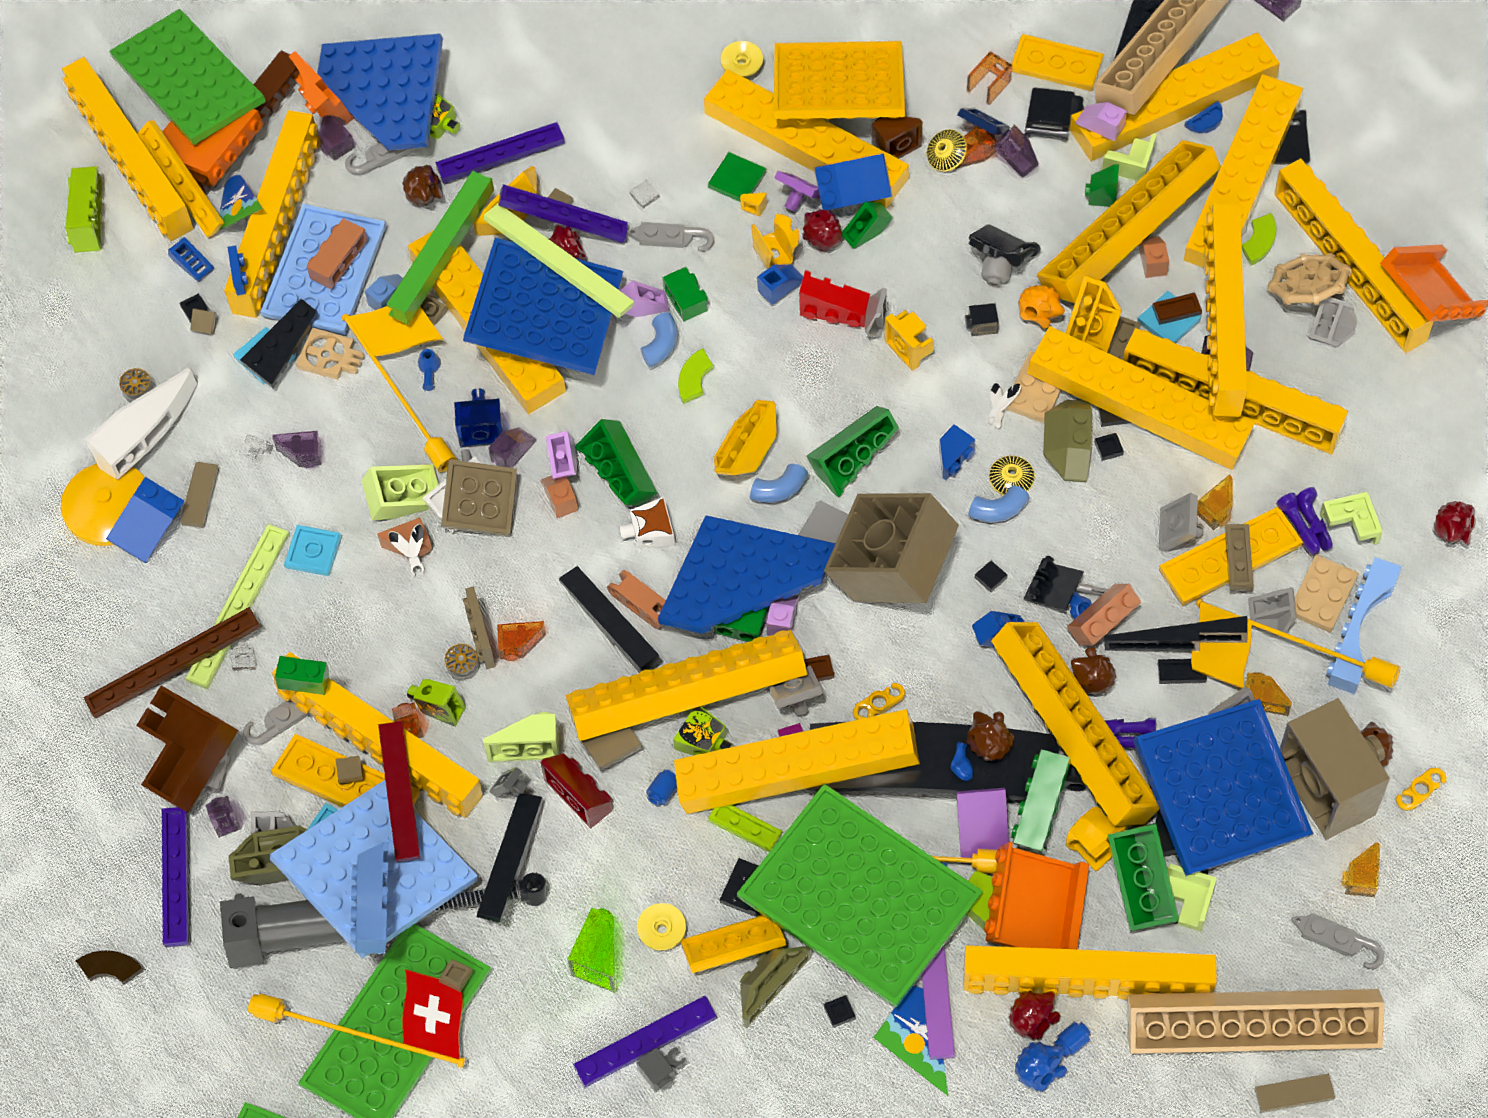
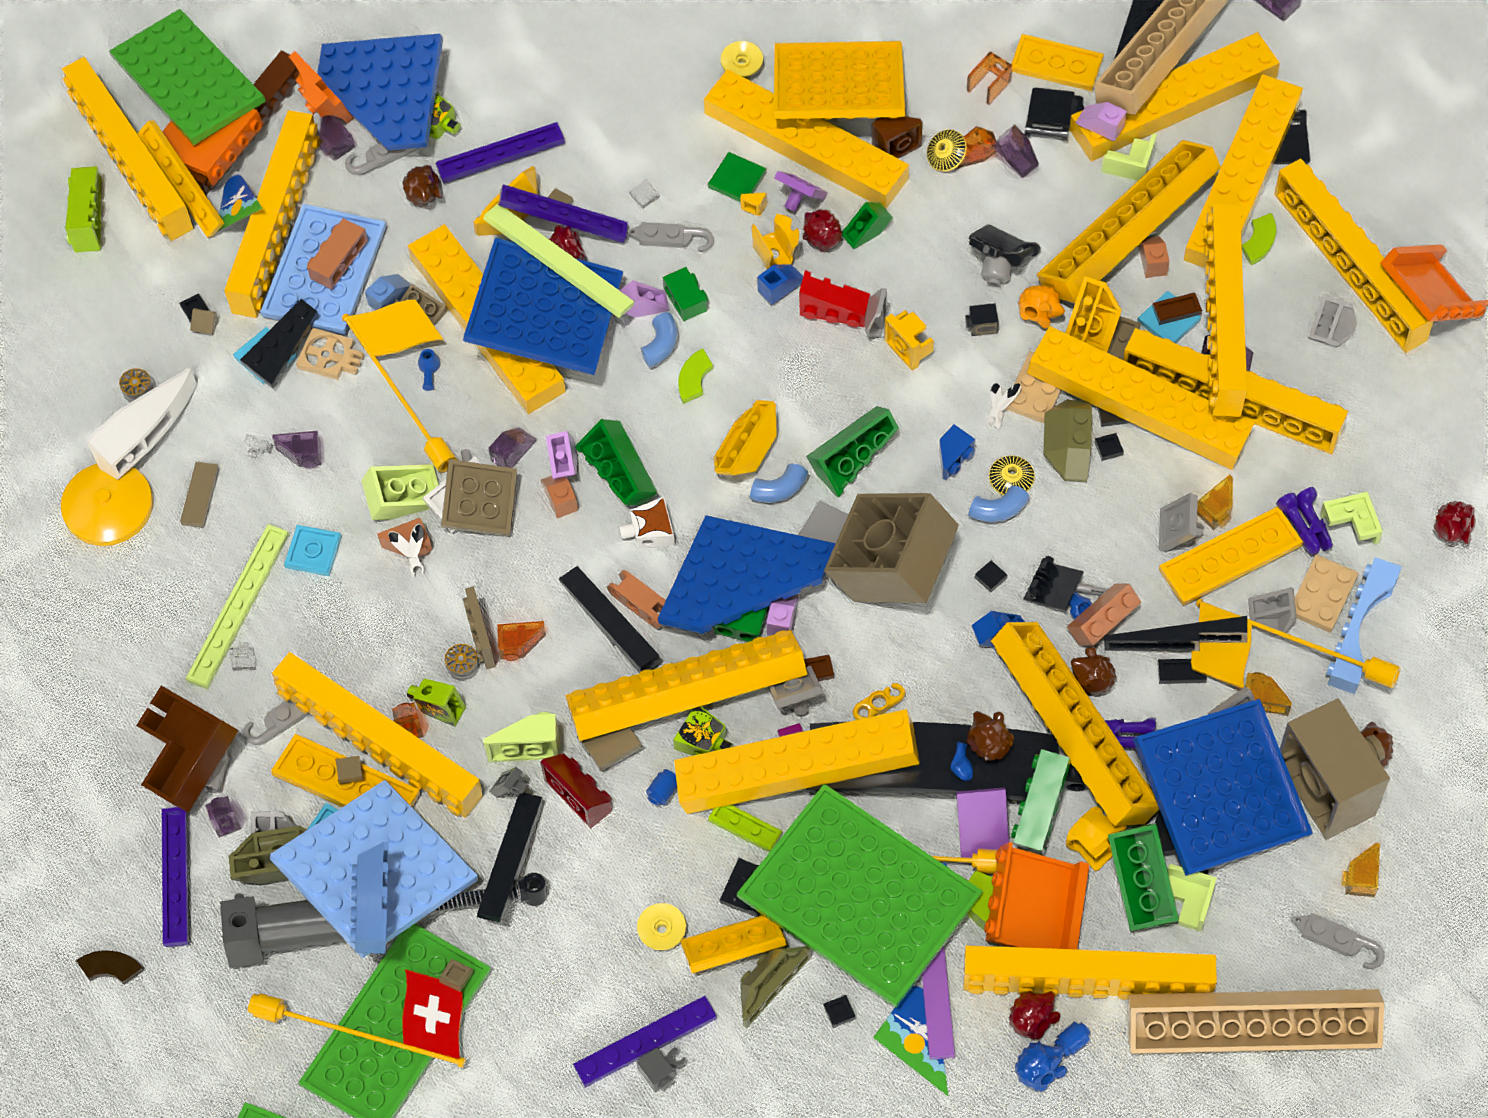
reddish brown tile [83,607,261,718] -> none
slope [106,477,184,563] -> none
blue slope [168,237,214,282] -> none
blue plate [227,245,248,296] -> none
green brick [275,656,330,695] -> none
dark red tile [378,721,421,863] -> none
bright green tile [386,171,494,325] -> none
clear blue brick [454,388,505,448] -> none
clear neon green slope [567,907,618,993] -> none
blue slope [814,153,892,210] -> none
dark blue tile [957,108,1010,135] -> none
green slope [1085,164,1119,207] -> none
blue tile [1184,101,1223,134] -> none
dark tan tile [1225,524,1254,590] -> none
dark tan tile [1254,1073,1335,1113] -> none
tan plate [1268,253,1352,305] -> none
yellow piece [1396,768,1447,810] -> none

